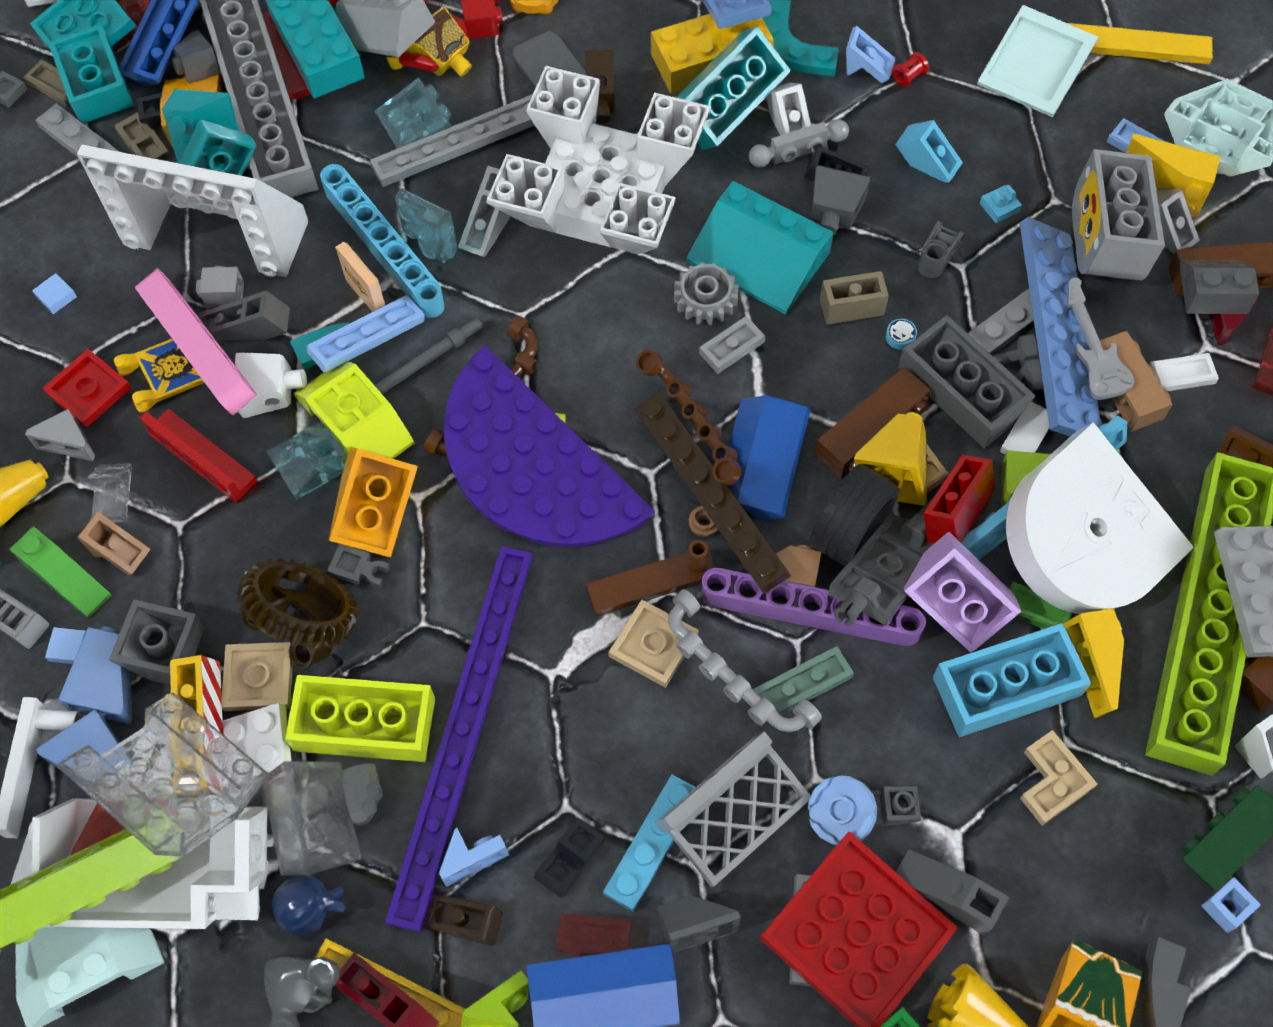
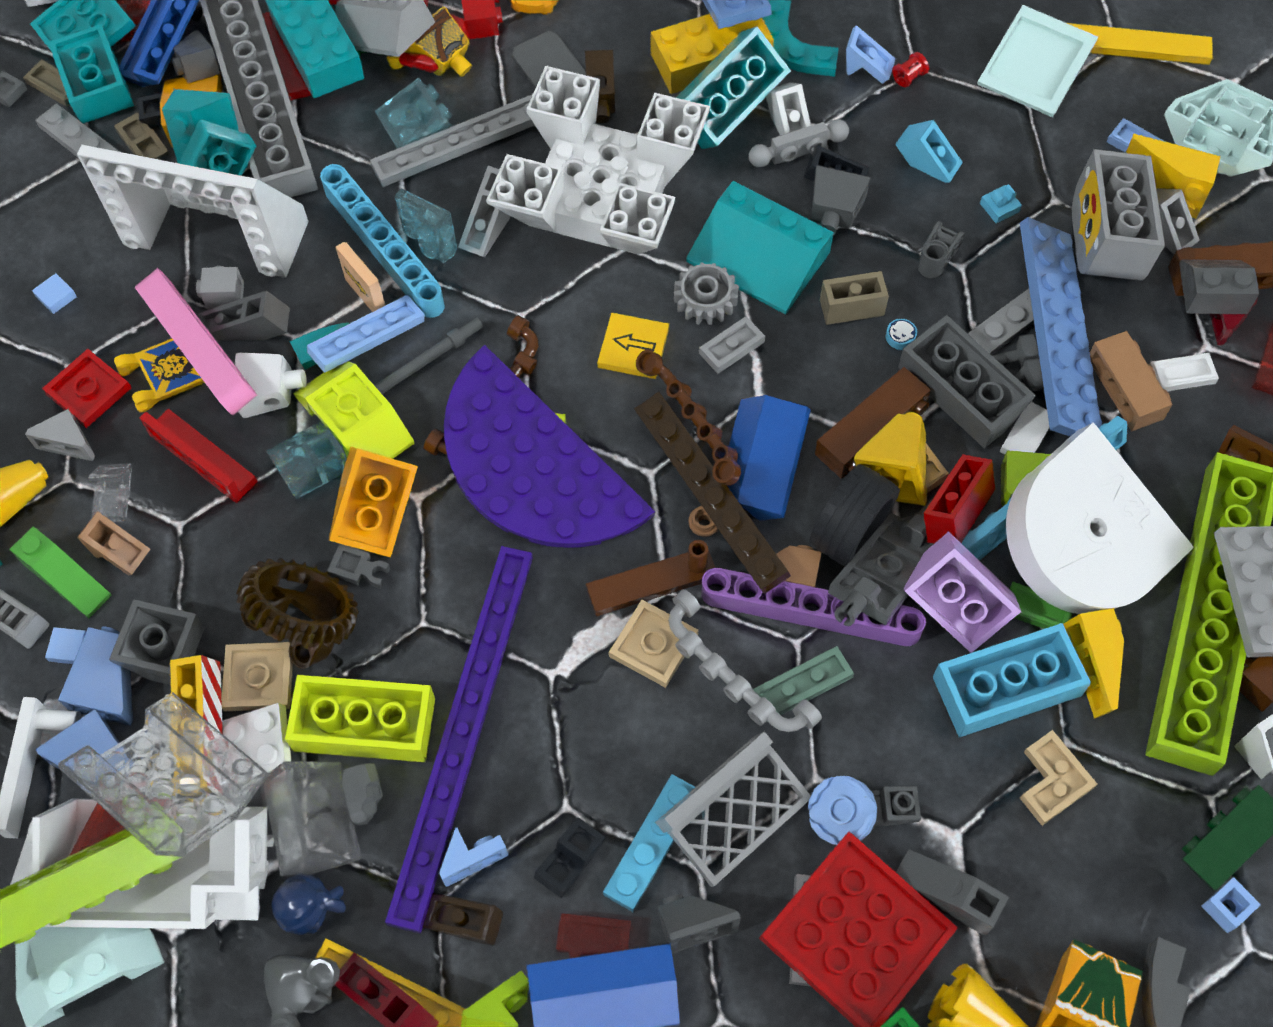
light grey piece [1067,277,1135,400] -> none
none -> yellow tile [597,313,669,379]

